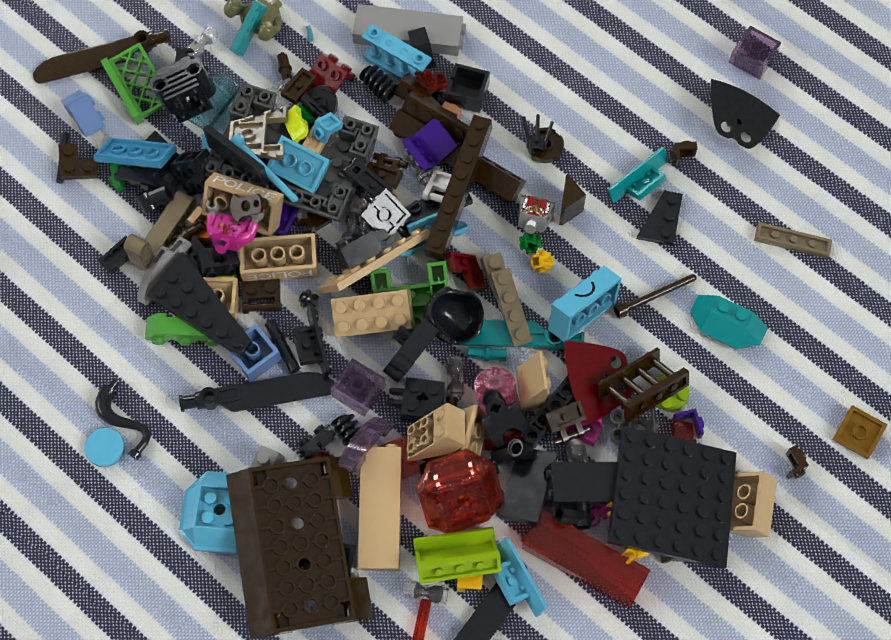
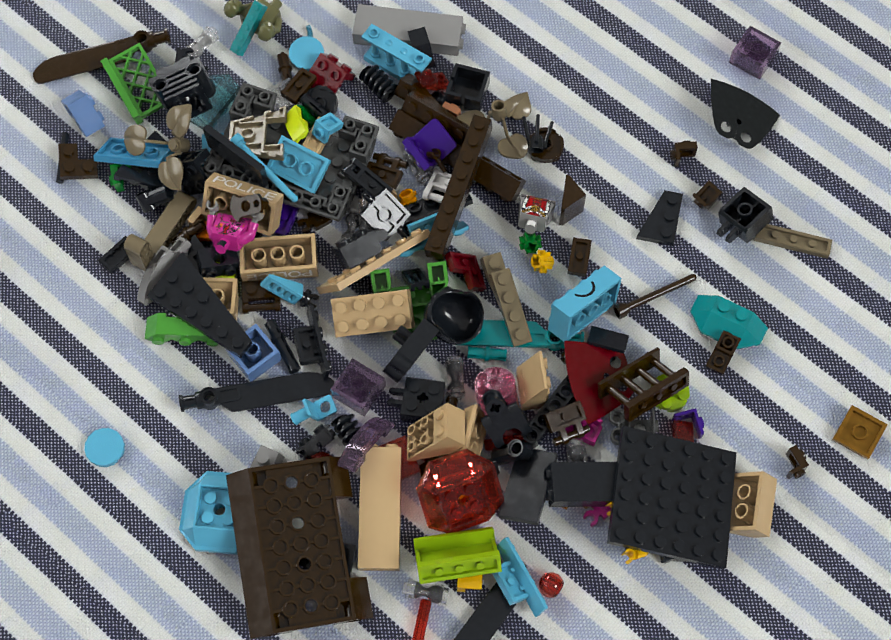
black animal [95,379,151,461] -> none
clear red brick [521,510,650,609] -> none
black piece [553,505,592,530] -> none
teal bracket [608,147,668,203] -> none
none -> dark tan plant [124,104,192,191]
none -> medium azure slope [260,274,303,304]
none -> medium azure tile [289,36,324,71]
none -> medium azure bracket [290,395,337,425]
none -> light orange plate [399,189,417,206]
none -> black tile [401,268,430,292]
none -> dark brown hand [426,148,447,173]
none -> dark tan plant [456,92,531,159]
none -> clear red piece [538,572,564,598]
none -> dark brown plate [567,237,592,277]
none -> black panel [587,326,629,353]
none -> dark brown bracket [692,180,723,210]
none -> dark brown slope [705,330,741,375]
none -> black hinge [716,187,774,244]

